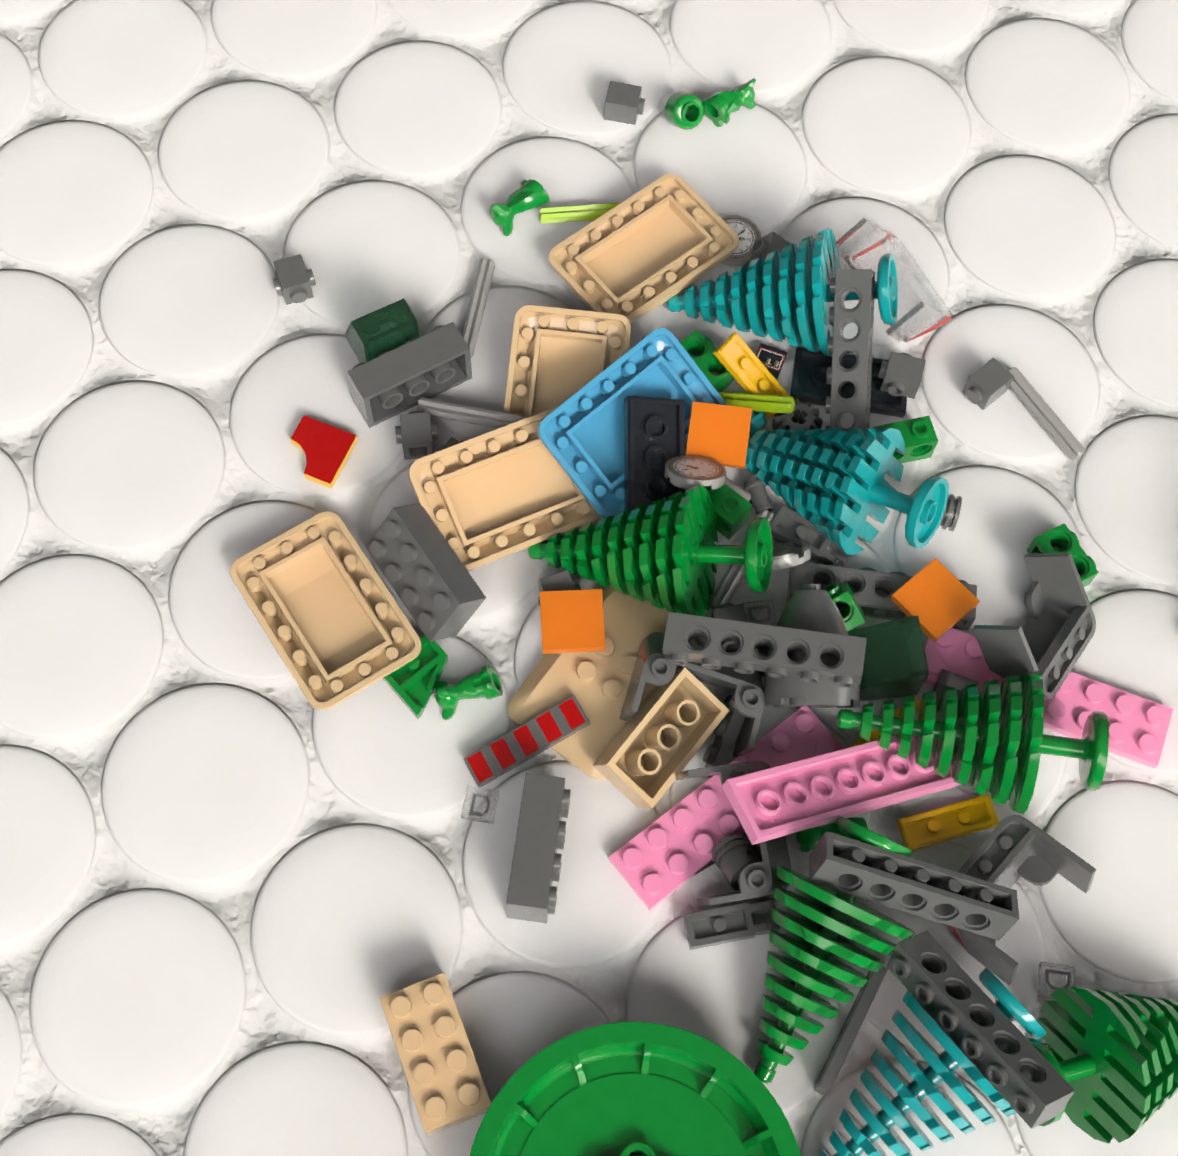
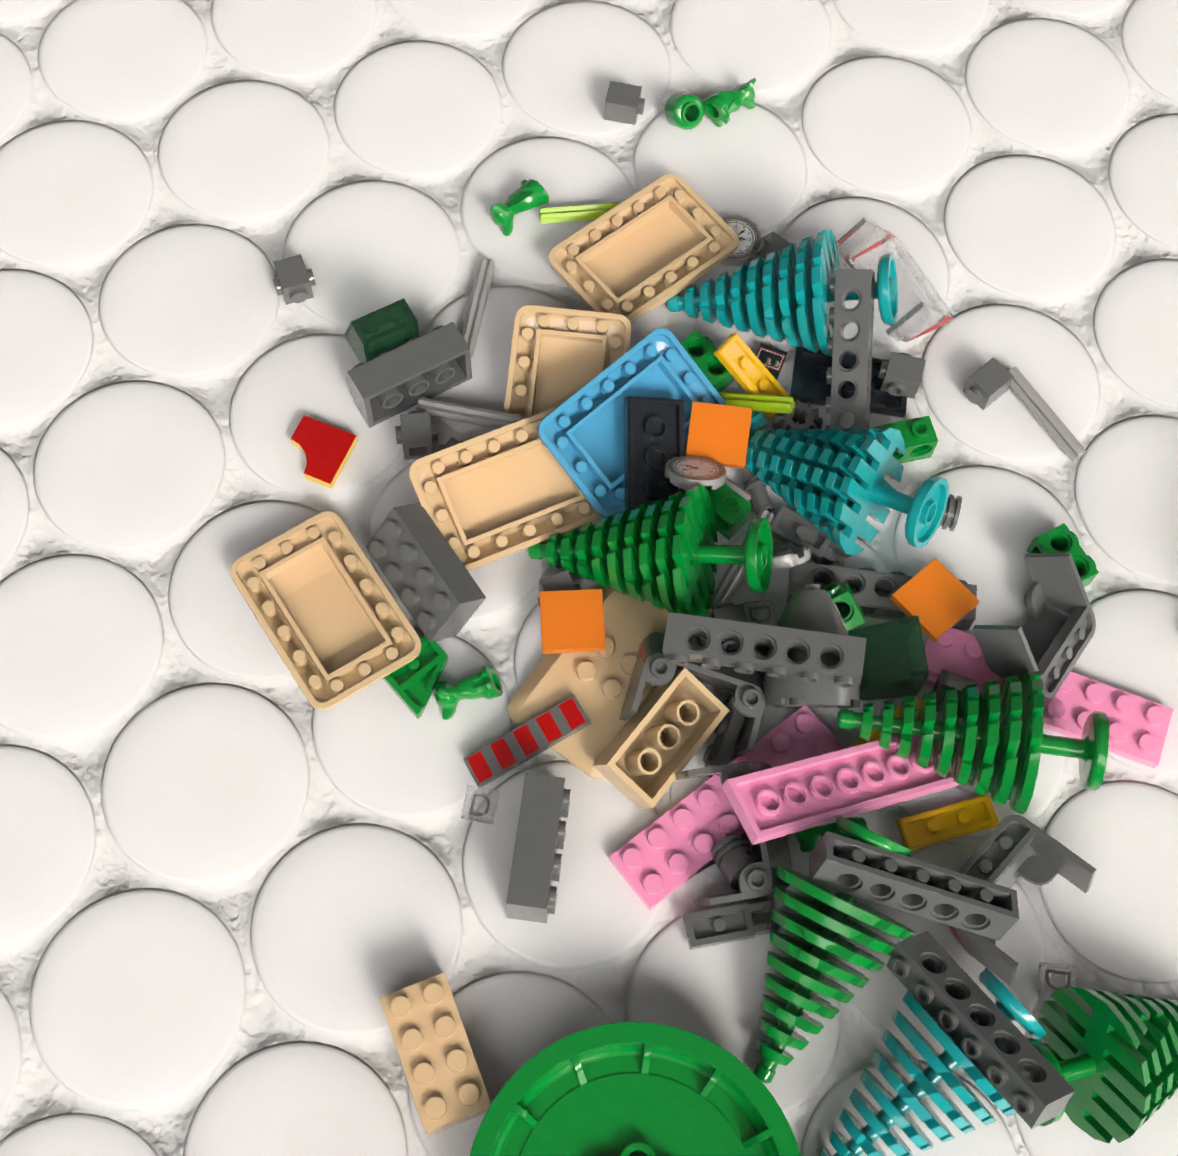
dark grey tile [813,966,888,1096] -> none

